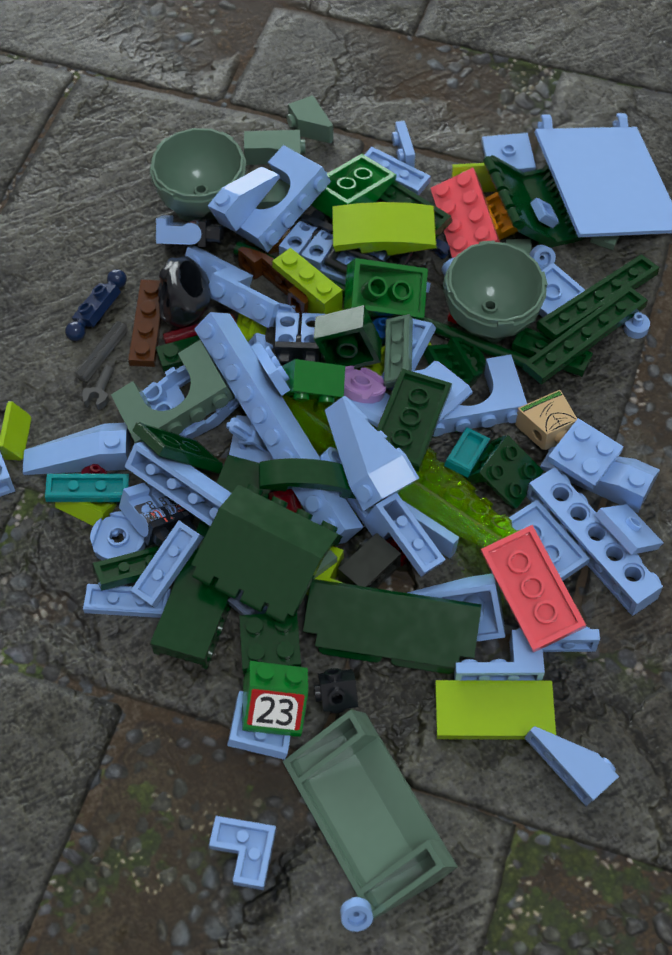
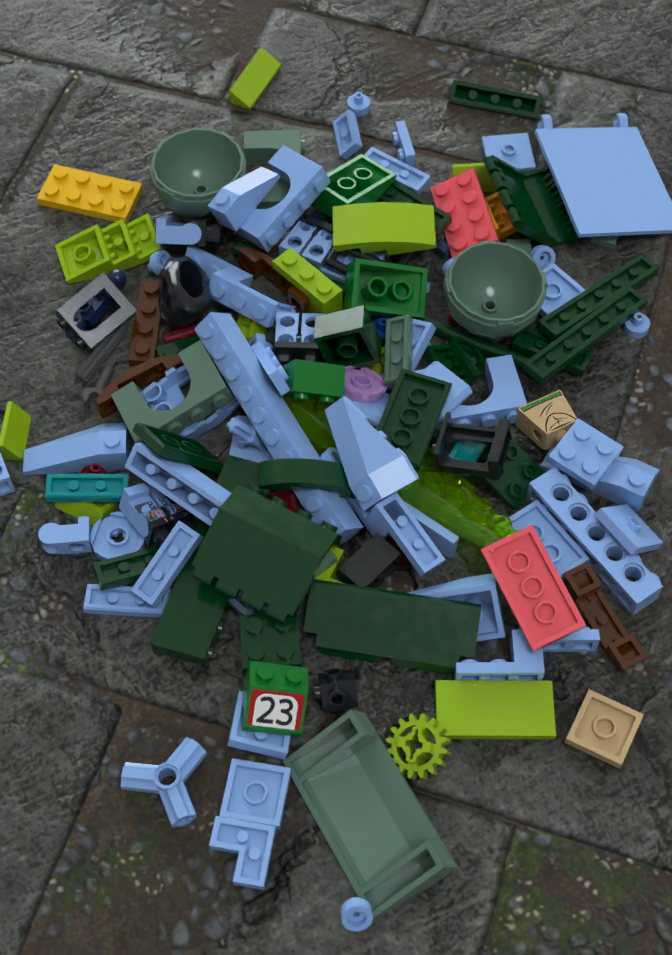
sand green slope [286,95,333,143] -> none
light blue slope [524,726,619,806] -> none
light blue tile [530,198,559,228] -> none
none -> yellow plate [37,164,143,223]
none -> light blue leg [38,516,93,554]
none -> lime slope [55,213,164,284]
none -> panel [56,272,137,354]
none -> reddish brown slope [96,354,184,419]
none -> light blue piece [121,737,207,828]
none -> light blue tile [148,250,171,276]
none -> light blue plate [219,758,292,830]
none -> lime slope [229,48,281,110]
none -> light blue plate [332,109,363,160]
none -> light blue tile [347,92,370,117]
none -> lime gear [386,714,451,780]
none -> black panel [431,412,512,479]
none -> dark green slope [448,80,542,120]
none -> reddish brown slope [563,562,648,672]
none -> tan plate [565,689,644,769]

